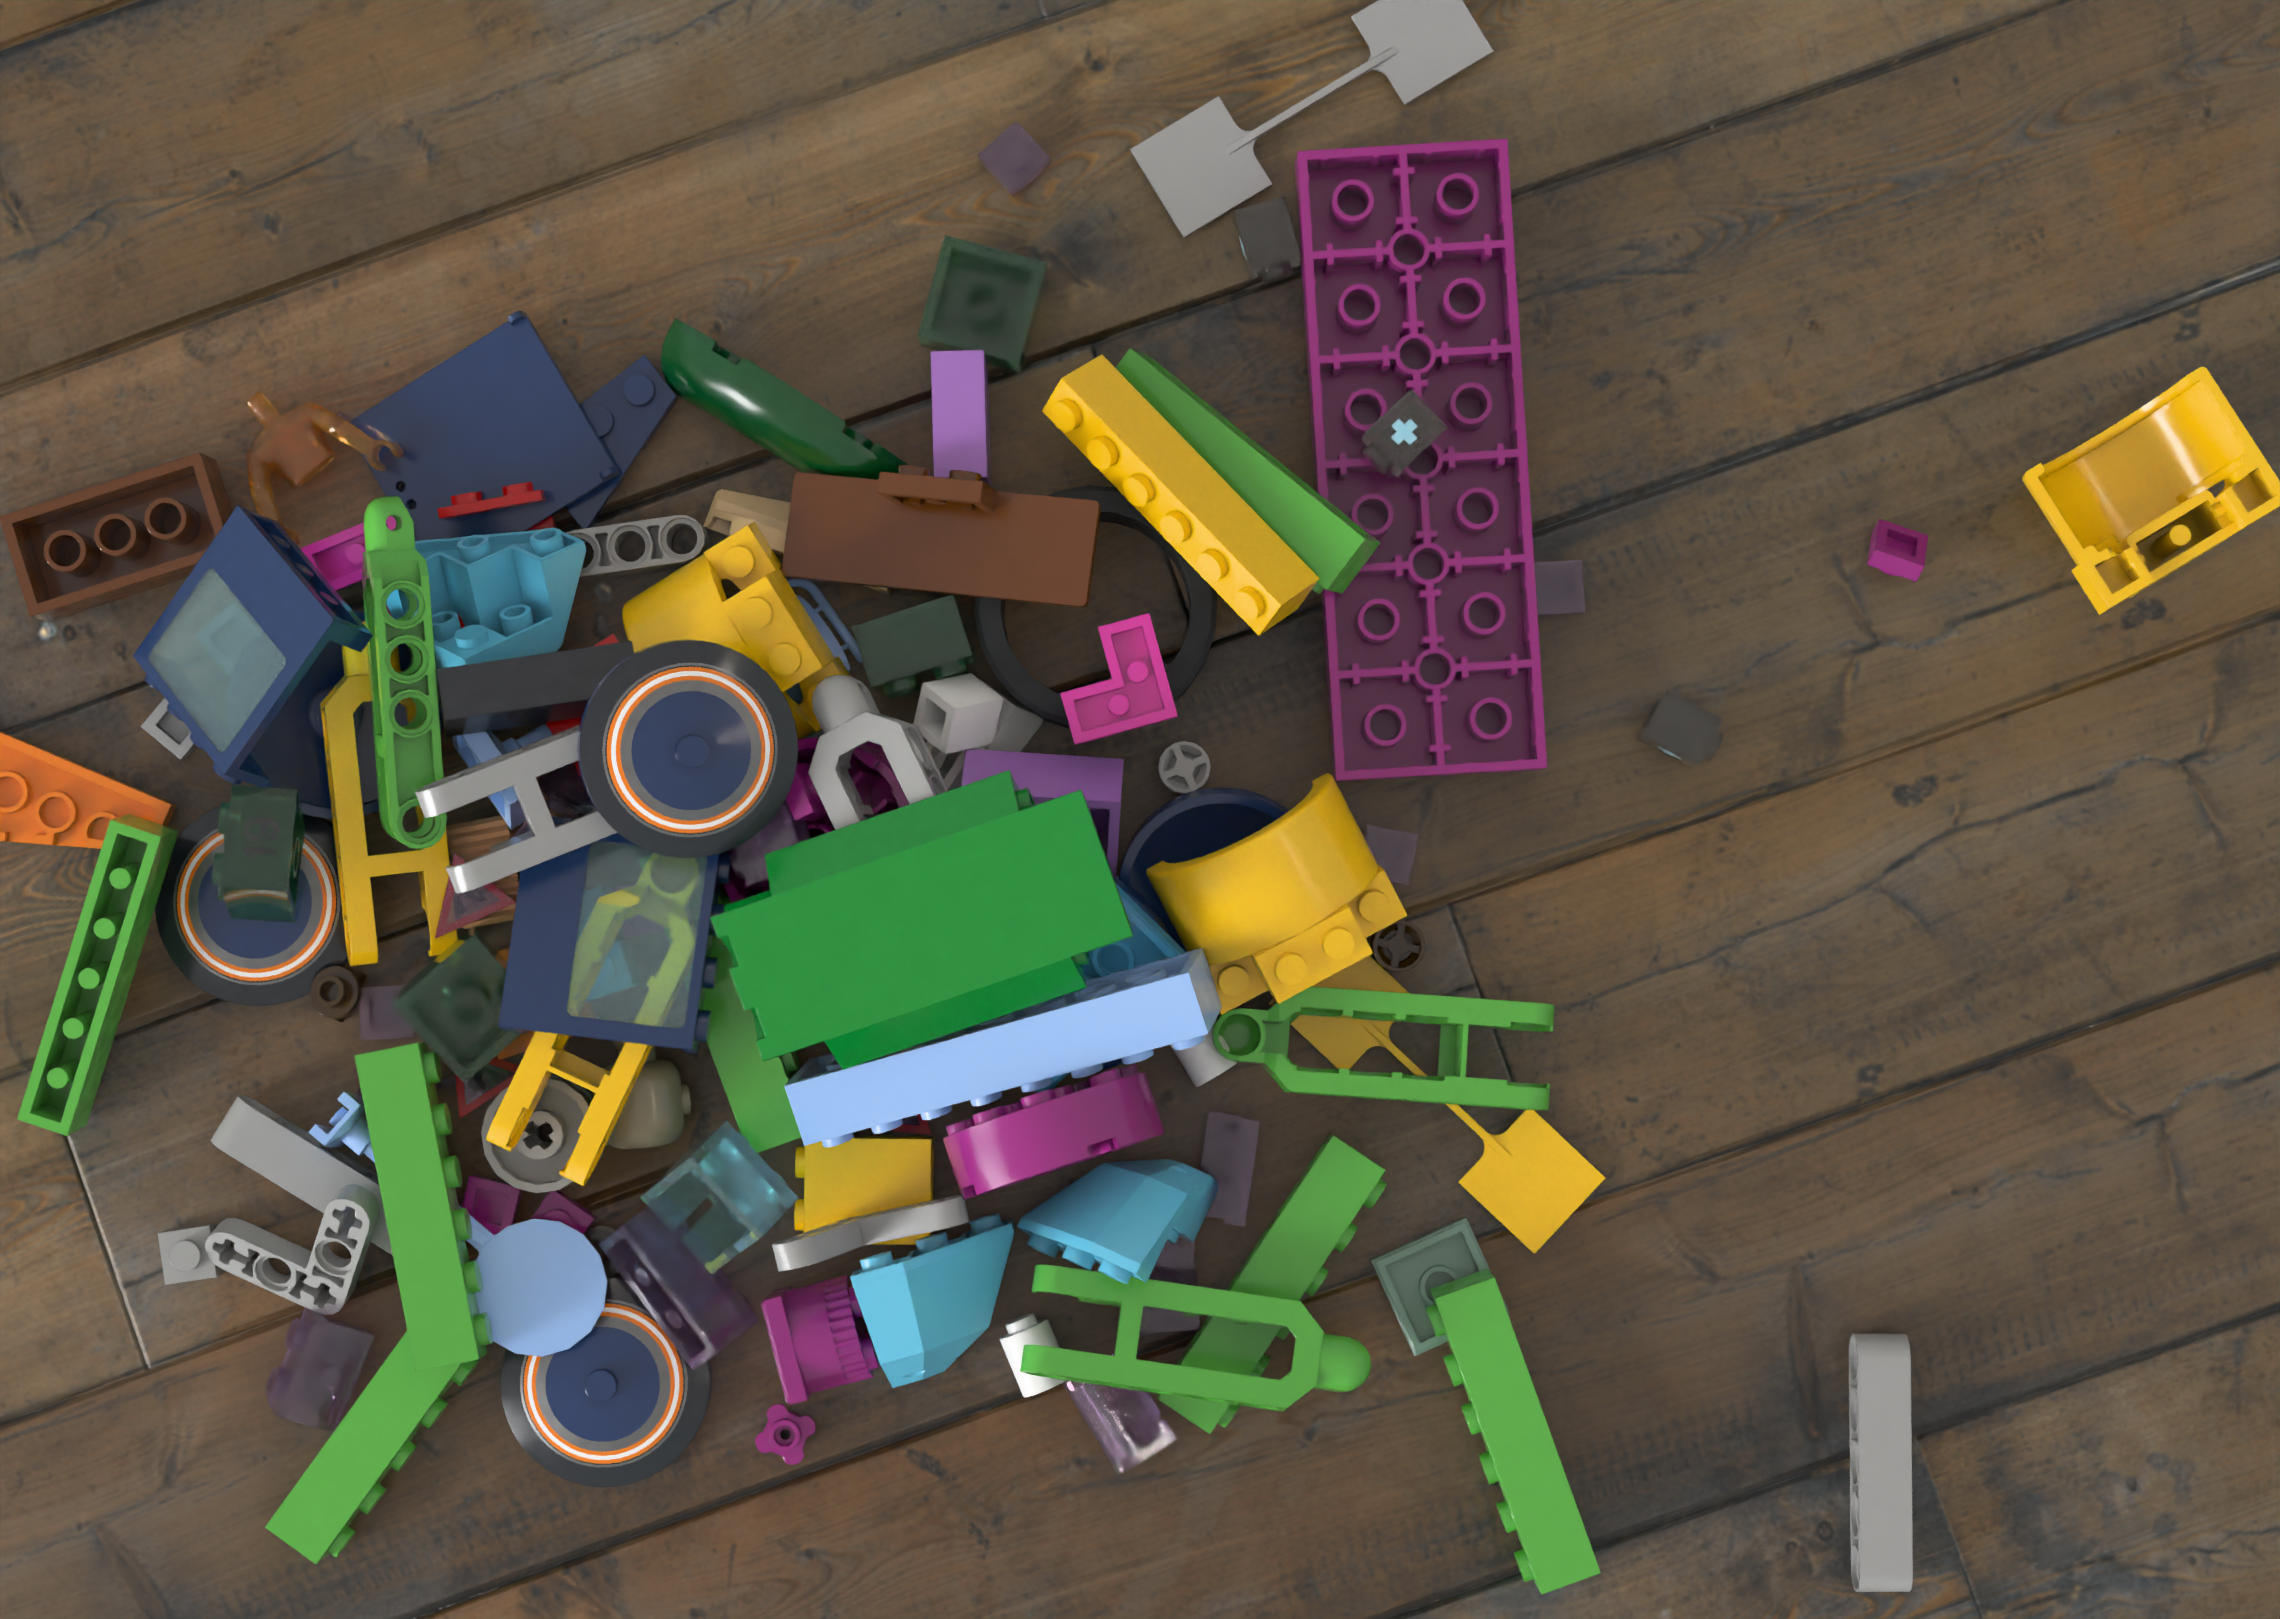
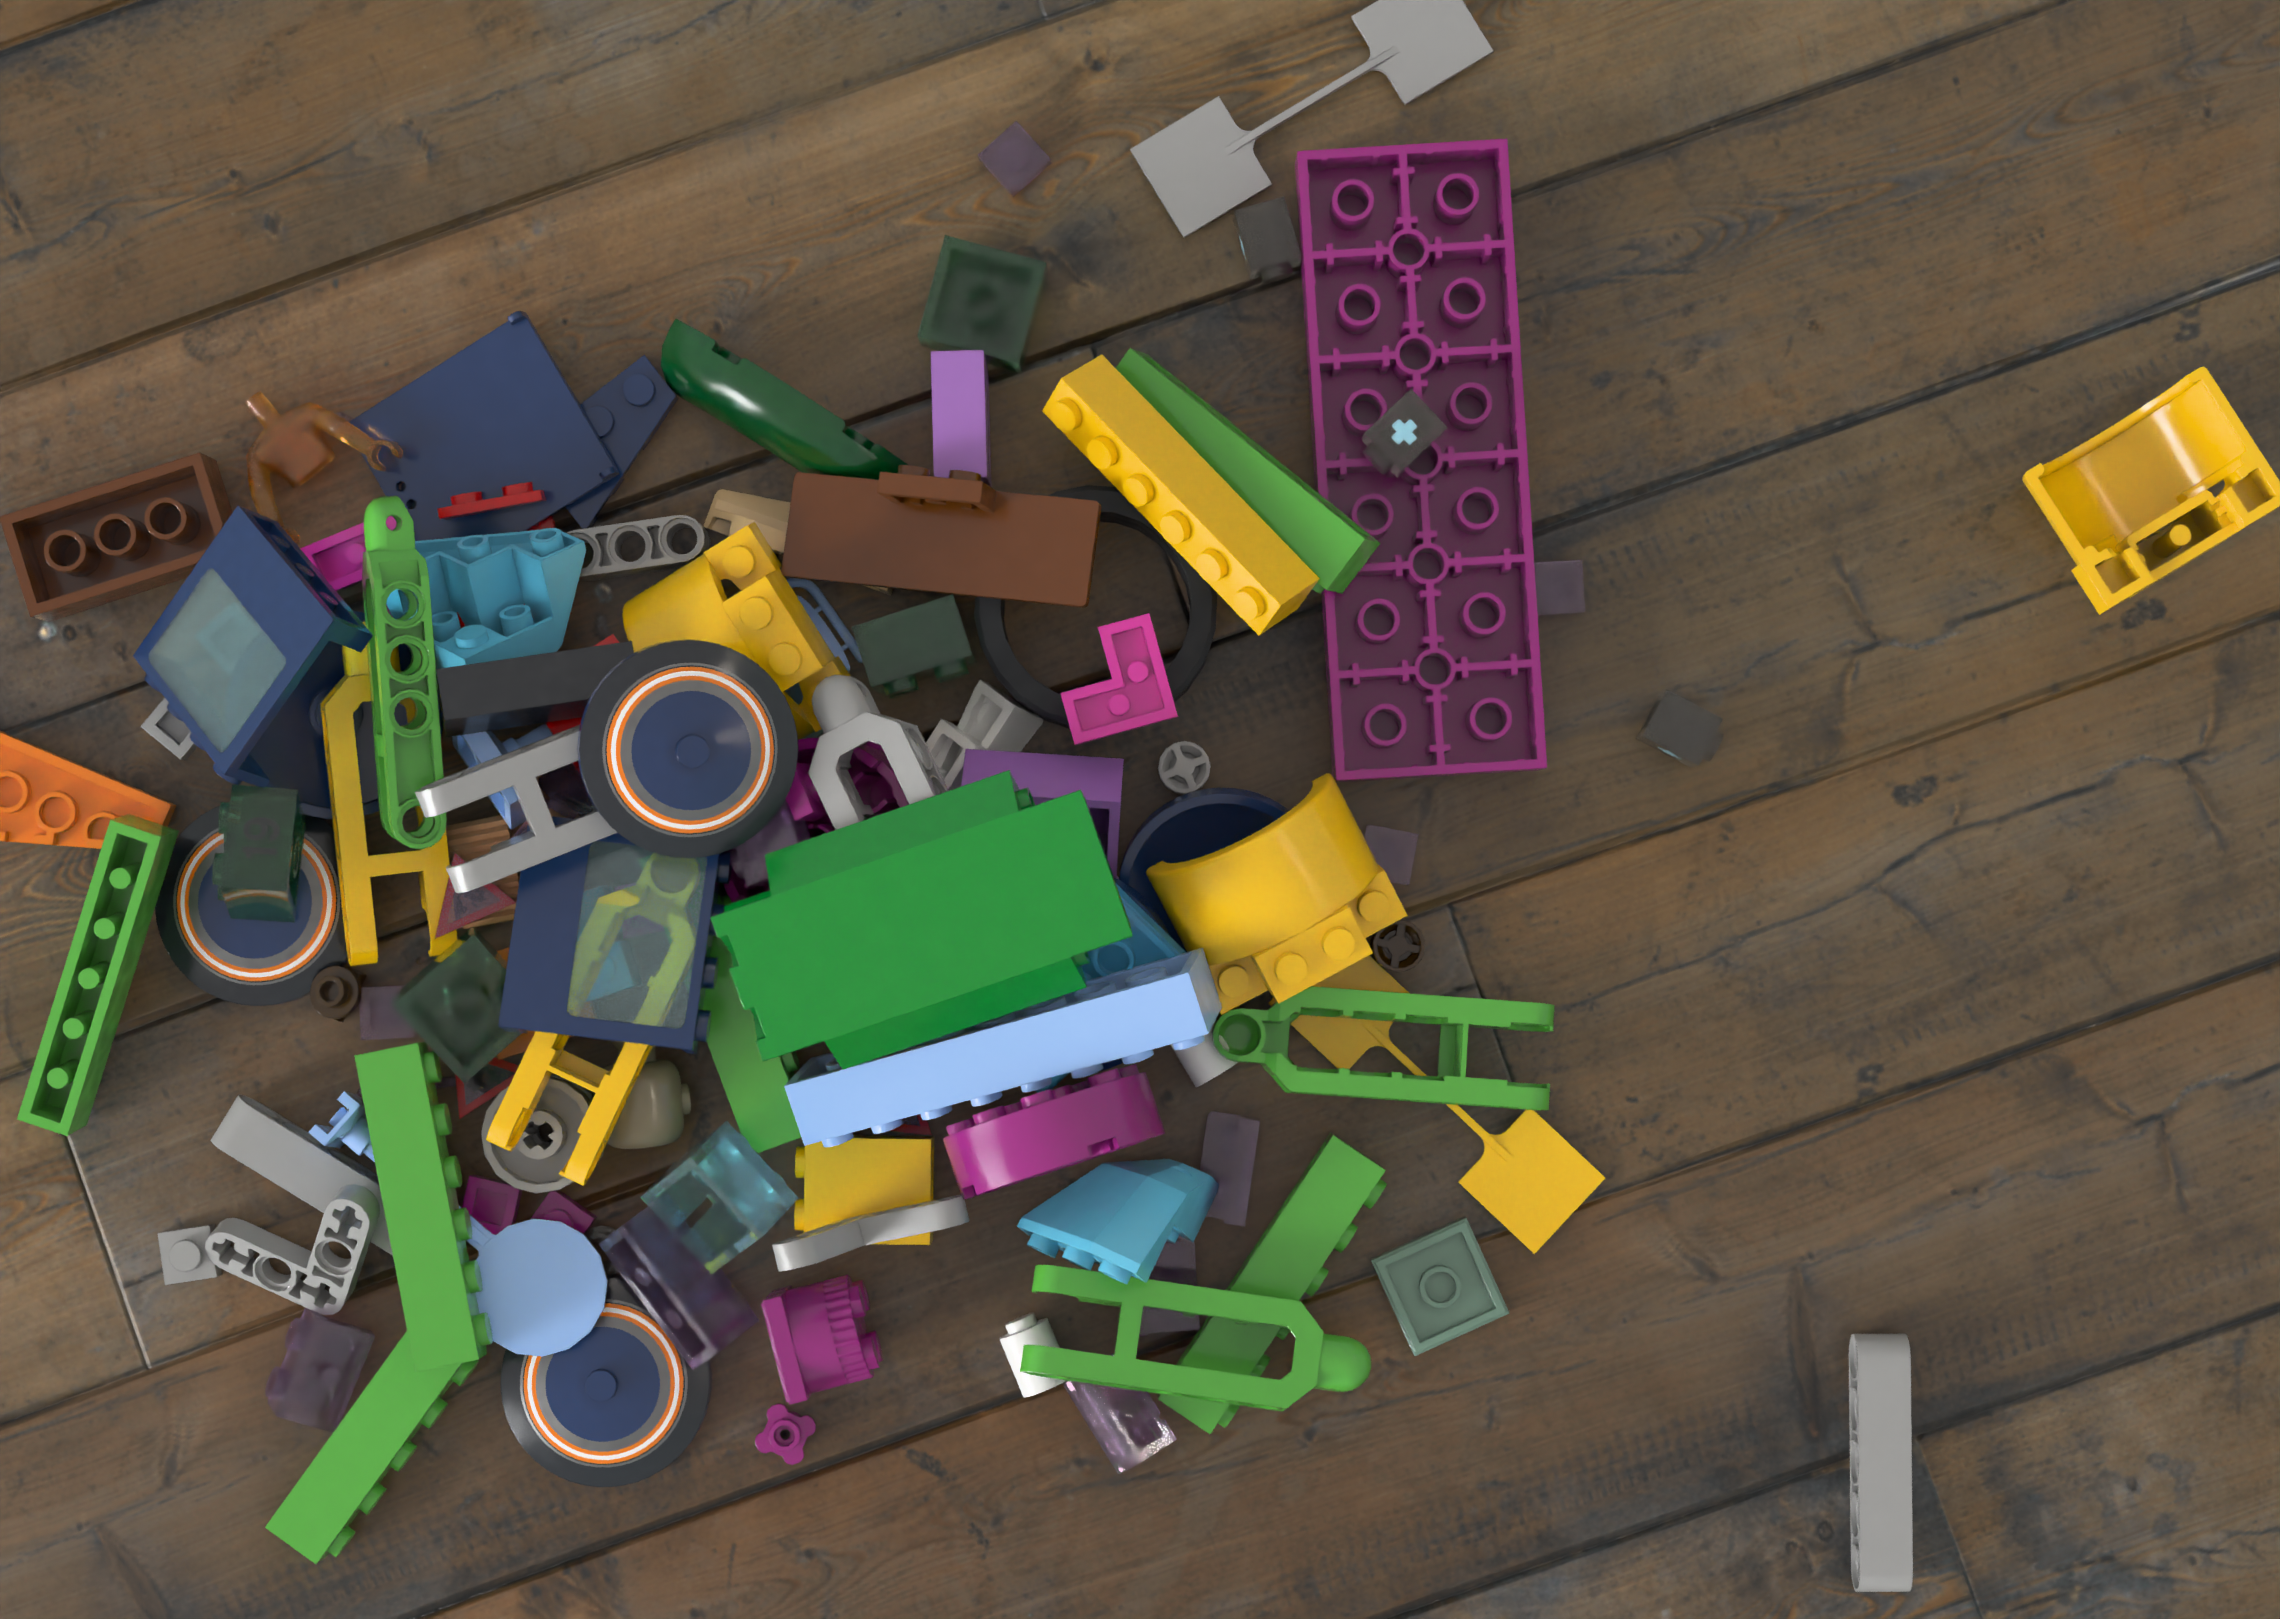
medium azure brick [850,1213,1016,1388] -> none
white brick [913,673,1004,754] -> none
bright green brick [1425,1268,1601,1595] -> none
magenta plate [1867,519,1928,582] -> none

